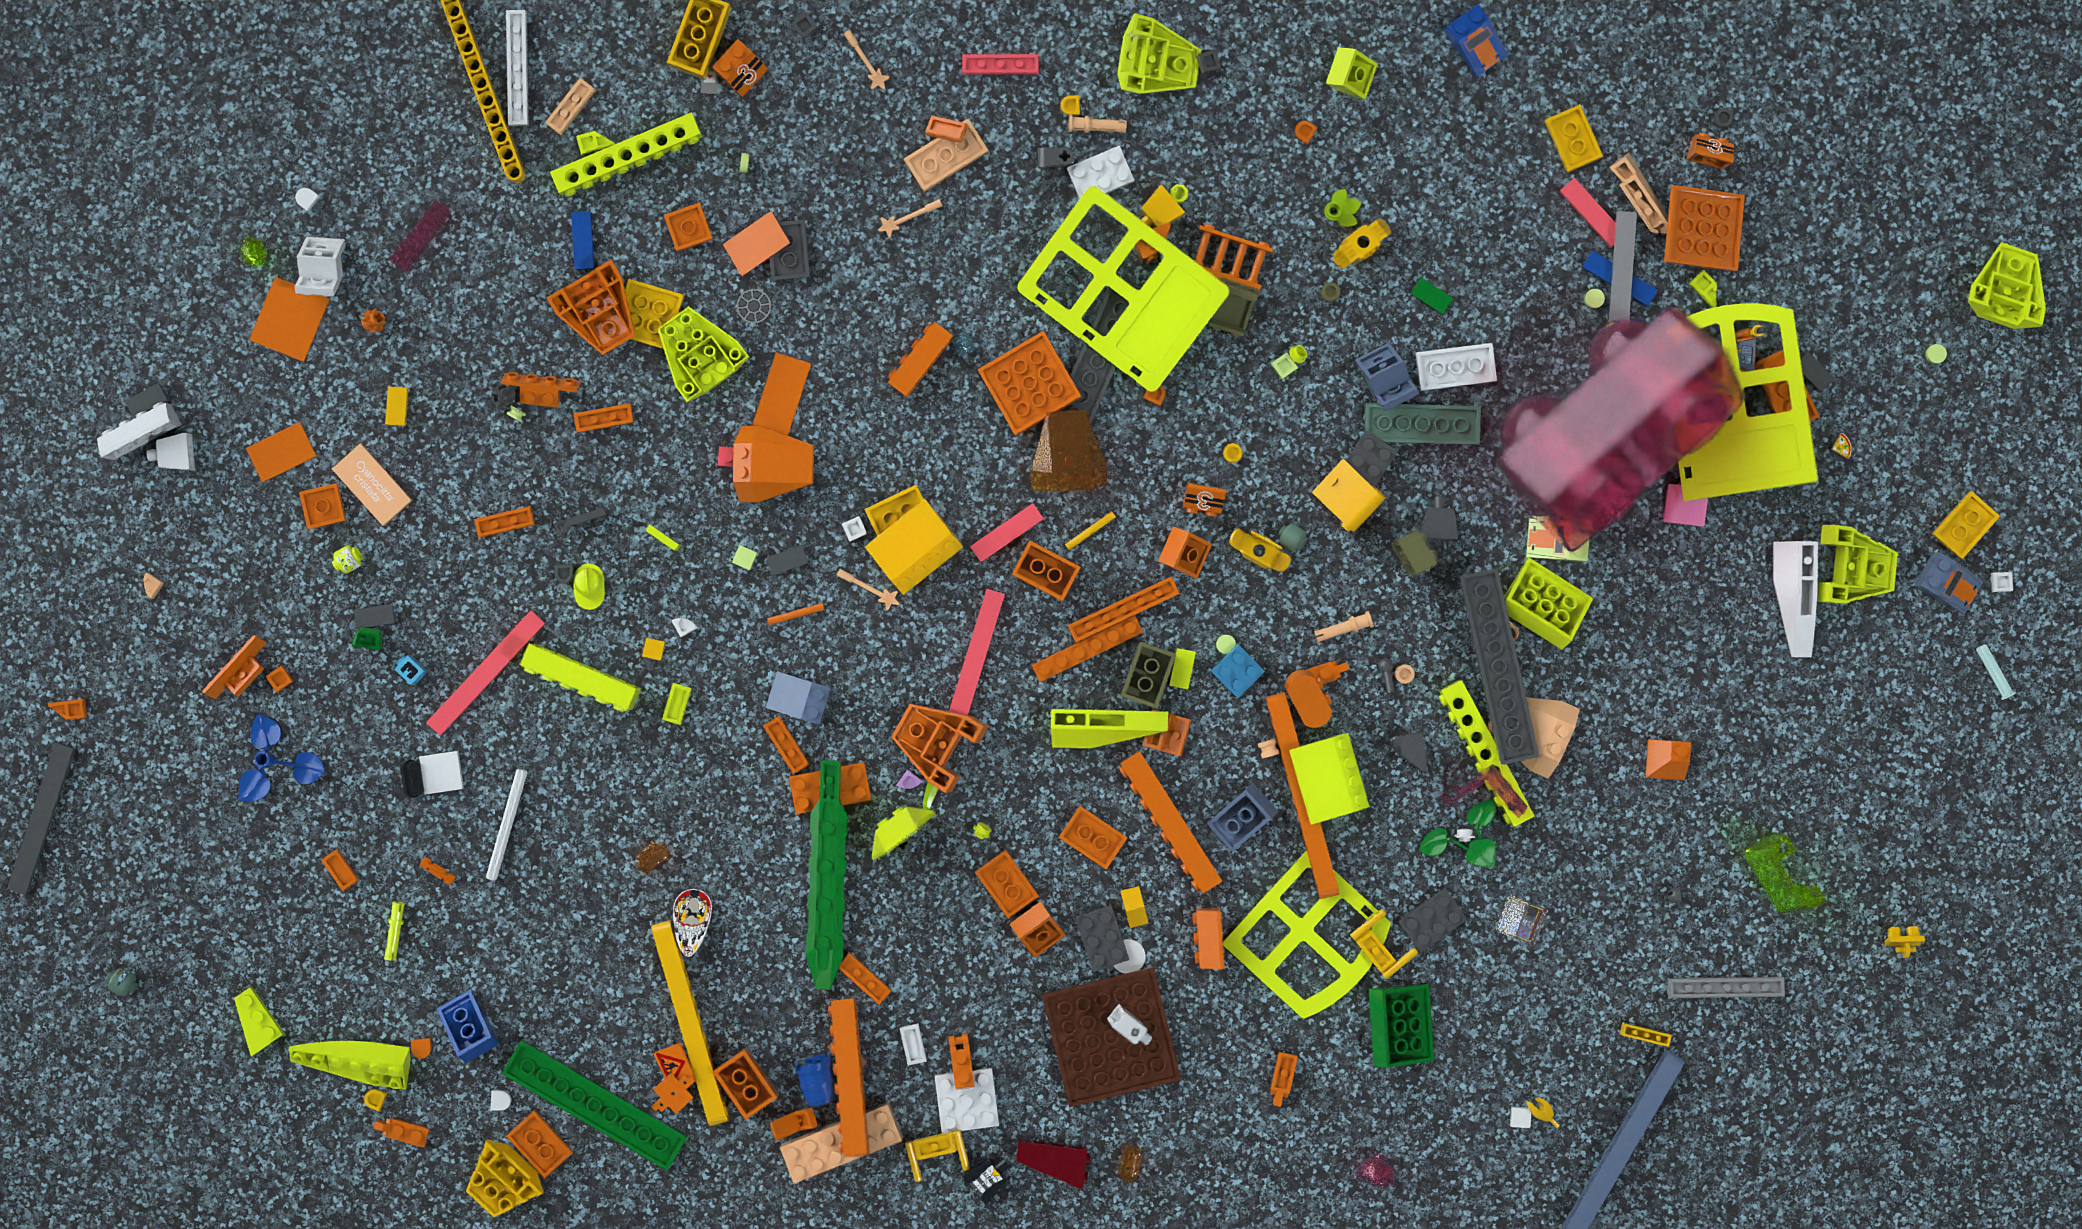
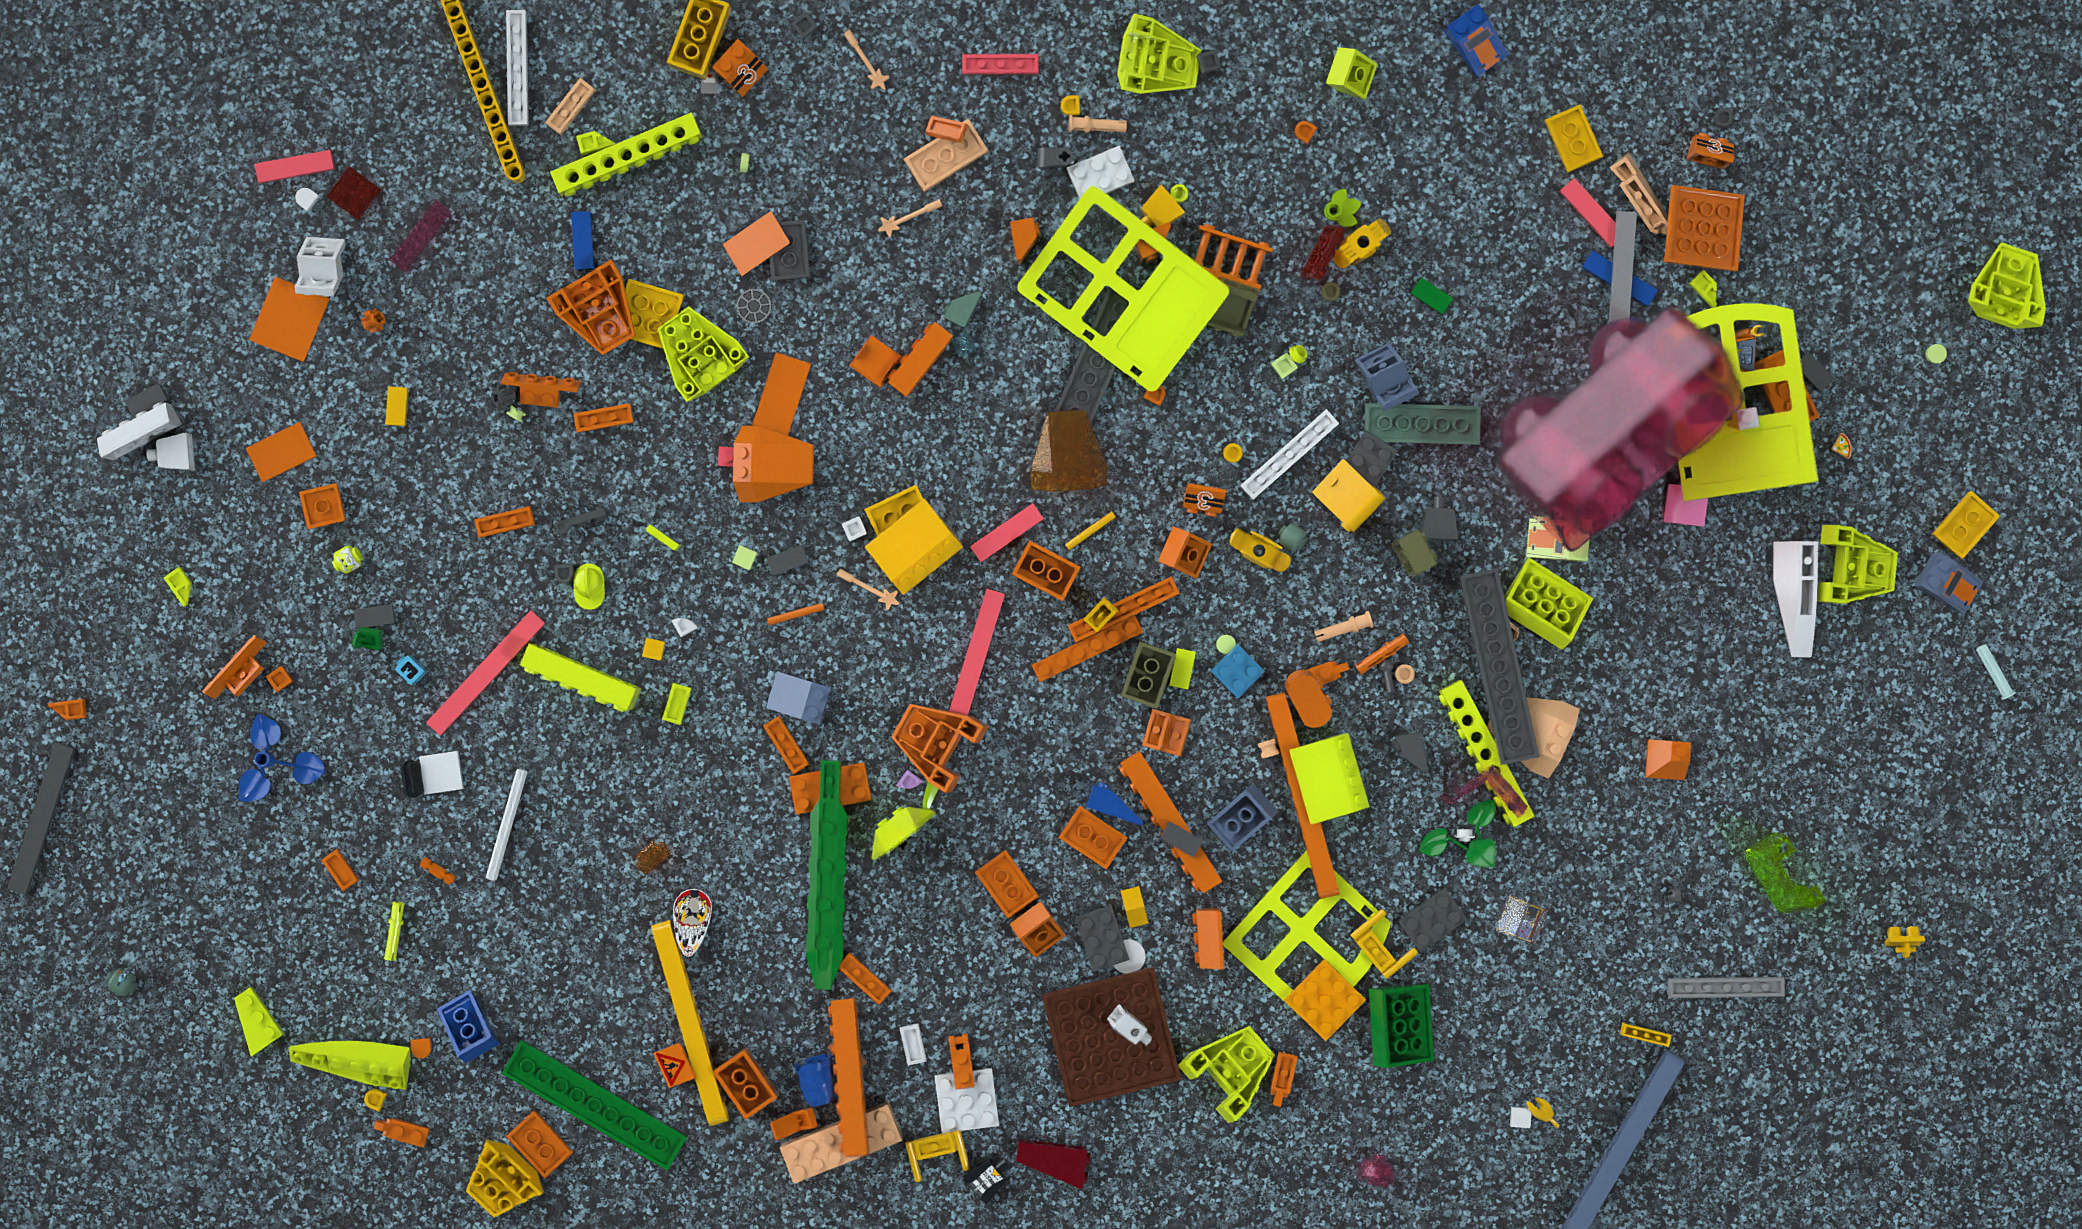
light nougat tile [143,572,164,599] -> none
clear neon green head [239,237,268,267] -> none
light nougat tile [332,443,413,526] -> none
white tile [491,1090,512,1110] -> none
orange piece [651,1073,695,1114] -> none
orange plate [664,202,713,252] -> none
neon yellow plate [973,822,992,839] -> none
orange piece [977,331,1082,436] -> none
neon yellow wedge [1051,709,1168,748] -> none
clear orange piece [1117,1145,1142,1183] -> none
white plate [1415,343,1497,391] -> none
yellowish green tile [1584,289,1605,309] -> none
white tile [1991,572,2013,592] -> none
none -> neon yellow tile [164,567,192,607]
none -> coral tile [255,150,335,184]
none -> clear red plate [326,166,381,220]
none -> orange piece [849,335,902,388]
none -> sand green slope [942,292,982,330]
none -> orange slope [1010,218,1040,265]
none -> yellow slope [1083,597,1118,632]
none -> blue slope [1086,781,1143,826]
none -> dark grey tile [1160,821,1203,857]
none -> neon yellow wedge [1178,1026,1275,1123]
none -> white plate [1240,409,1339,500]
none -> light orange plate [1284,959,1366,1041]
none -> clear red plate [1299,225,1345,281]
none -> orange pin [1355,633,1409,675]
none -> white plate [1736,407,1760,430]

